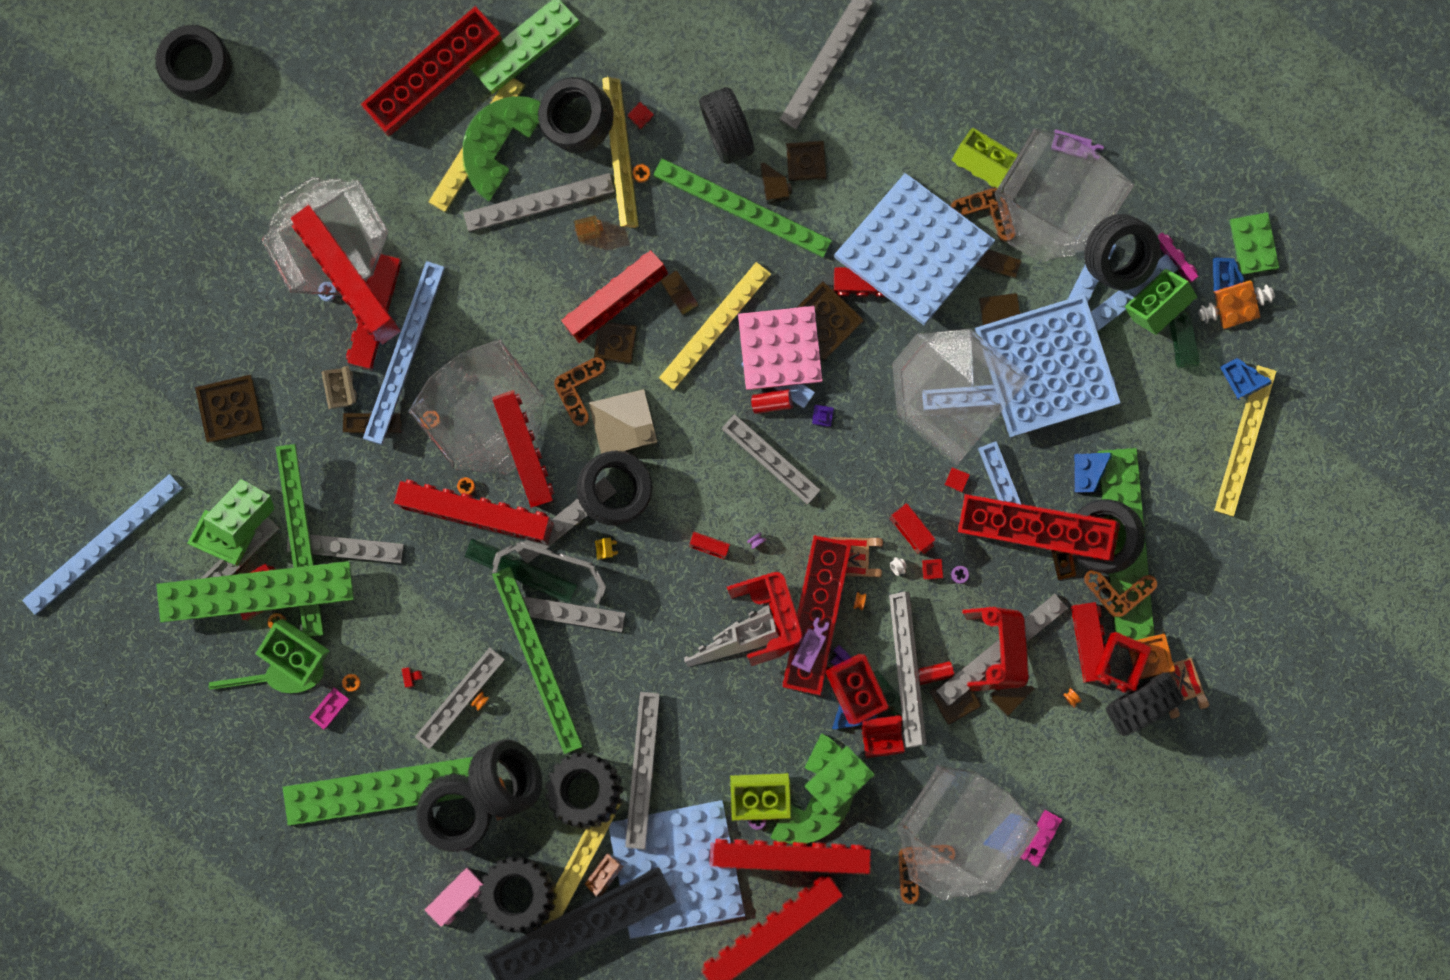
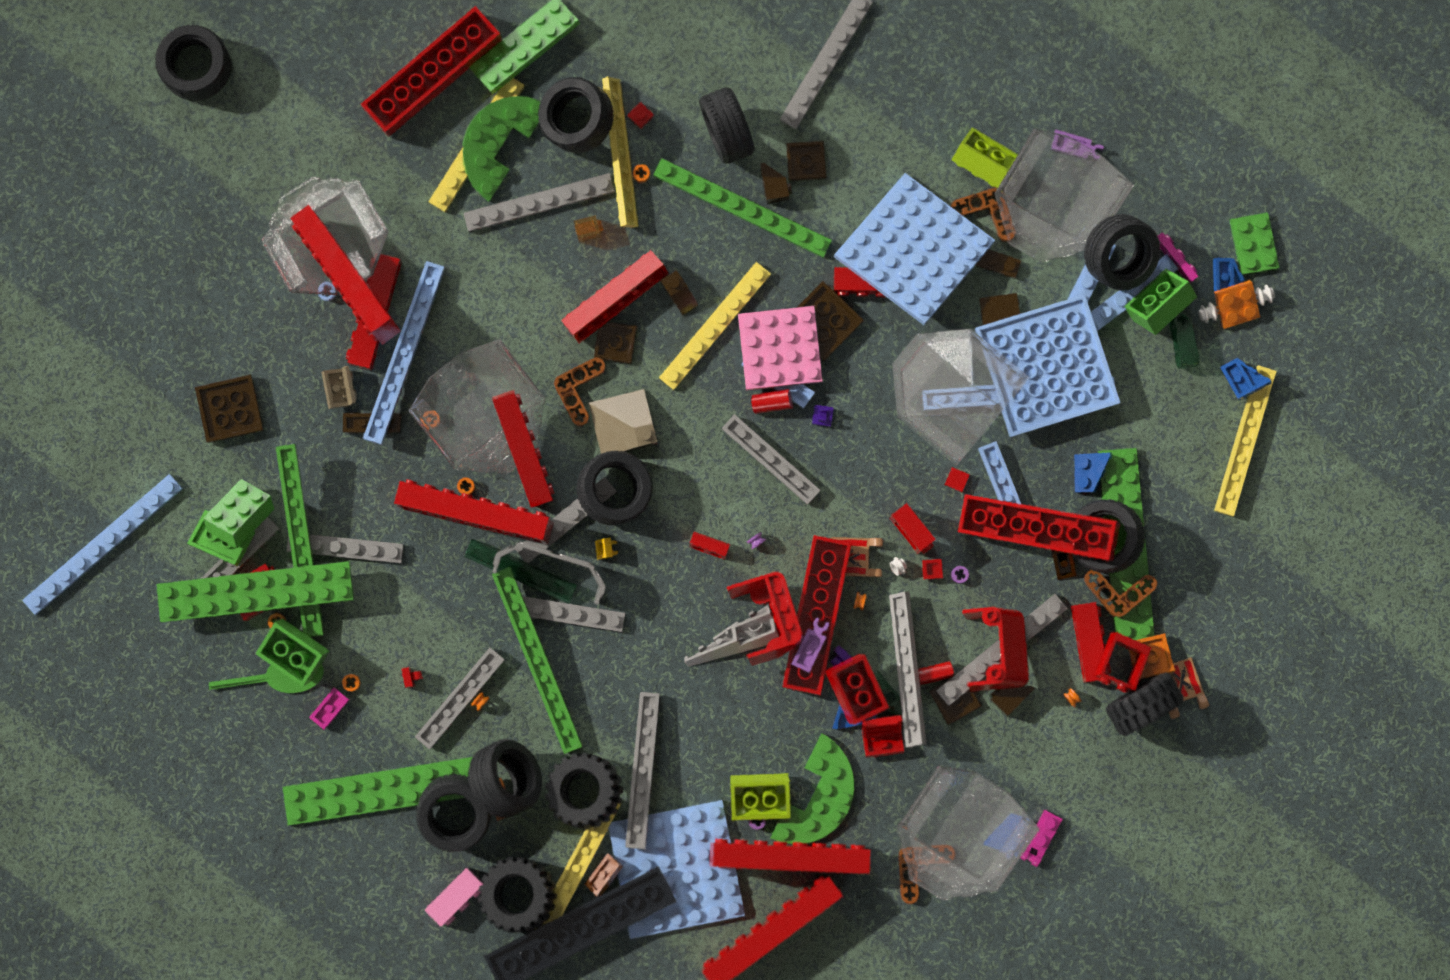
bright green brick [804,746,874,815] -> none

